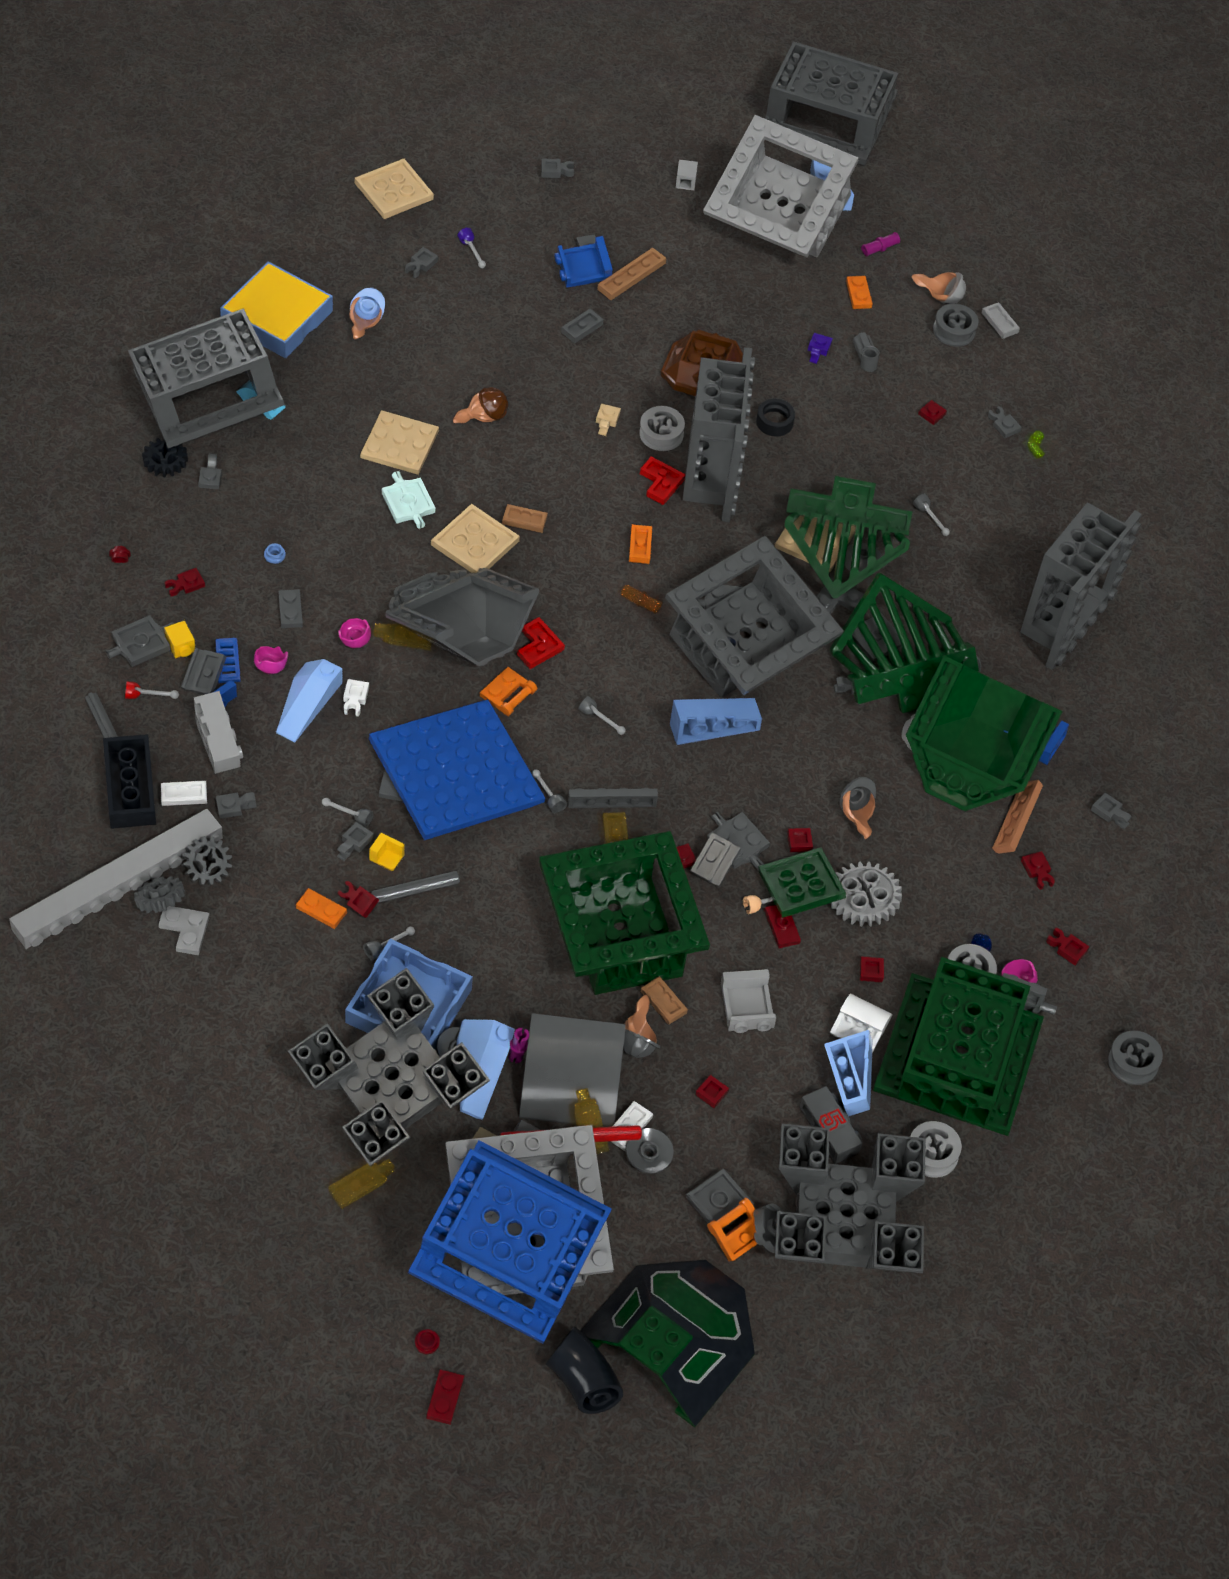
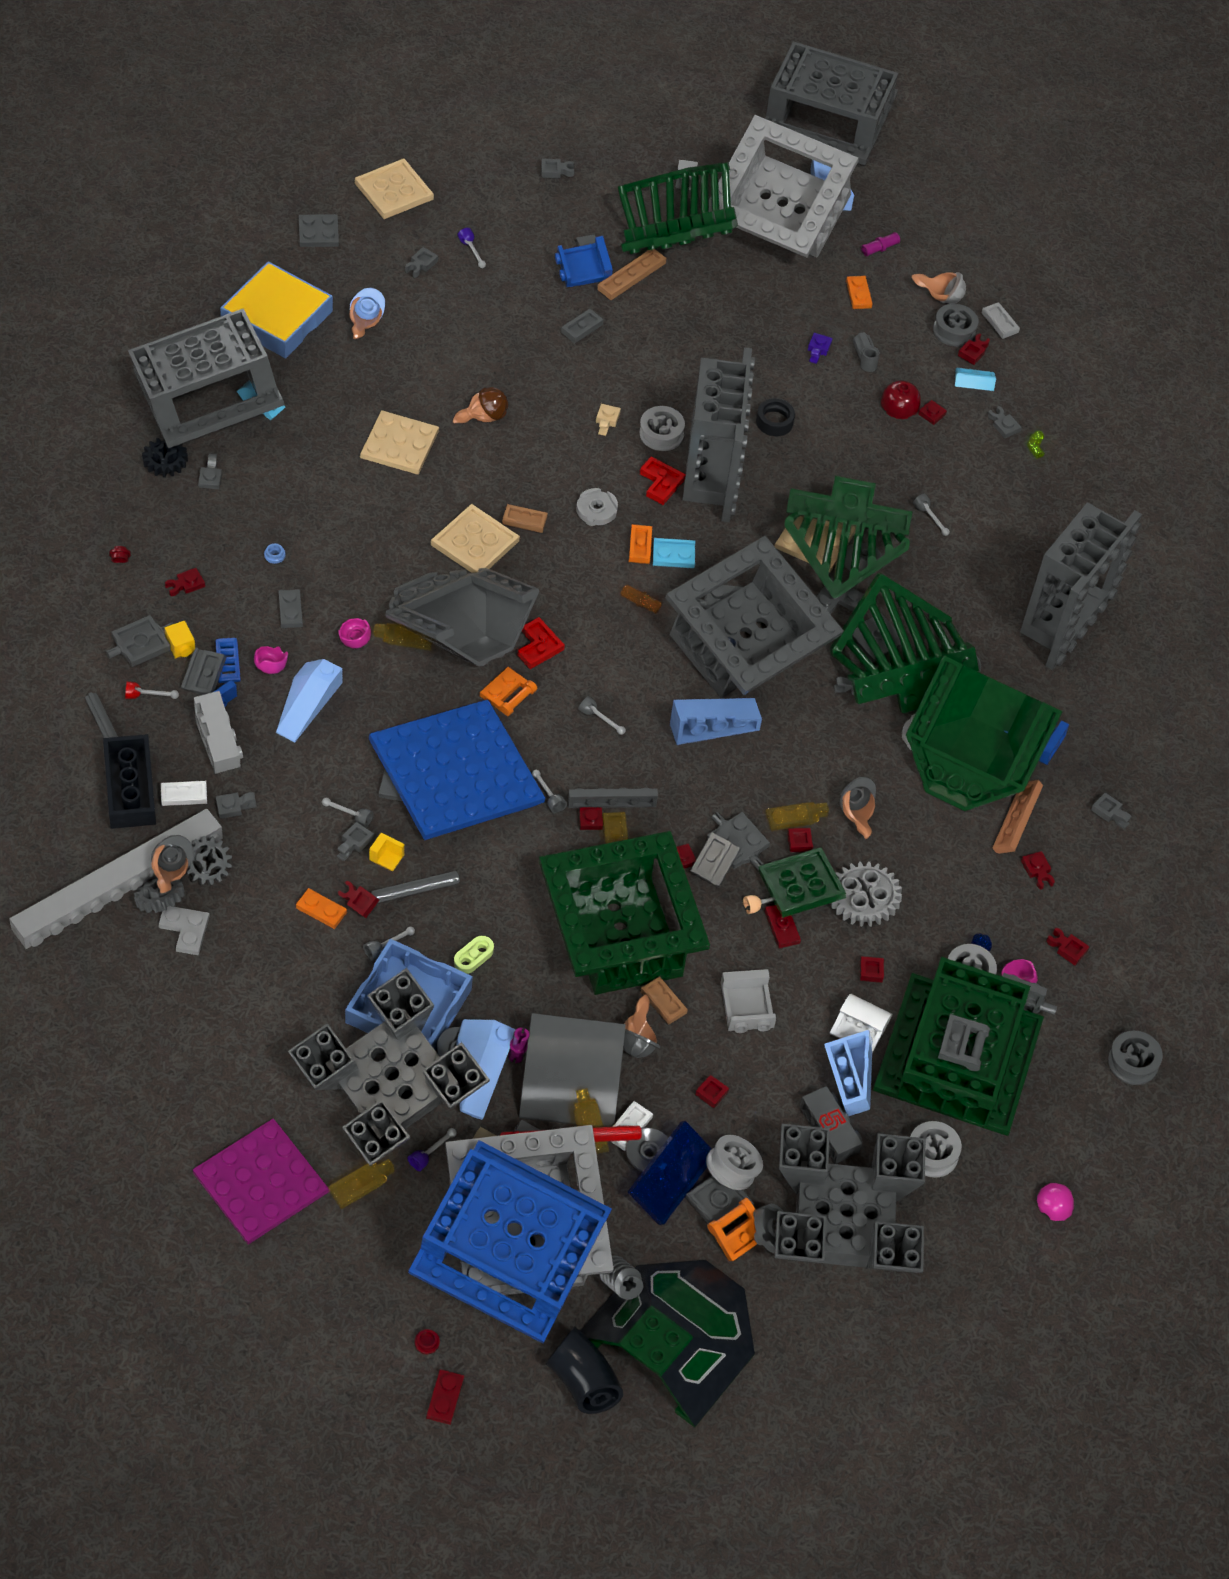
white plate [344,679,369,716] -> none
light aqua plate [382,471,435,529] -> none
reddish brown piece [661,330,743,396] -> none
none -> dark grey piece [151,835,193,893]
none -> magenta plate [192,1118,329,1244]
none -> dark grey plate [299,214,339,247]
none -> hinge [408,1128,457,1172]
none -> yellowish green plate [454,936,494,974]
none -> light grey plate [576,488,618,526]
none -> dark red plate [579,807,603,830]
none -> dark grey piece [599,1255,644,1300]
none -> dark green plate [618,162,738,254]
none -> clear blue plate [628,1121,712,1225]
none -> medium azure plate [653,538,695,568]
none -> light grey wheel [706,1135,763,1190]
none -> clear yellow hinge [766,802,829,831]
none -> dark red cylinder [881,380,921,419]
none -> dark grey plate [938,1014,990,1071]
none -> medium azure slope [955,368,996,391]
none -> dark red plate [958,333,990,365]
none -> dark pink hair [1037,1183,1074,1221]

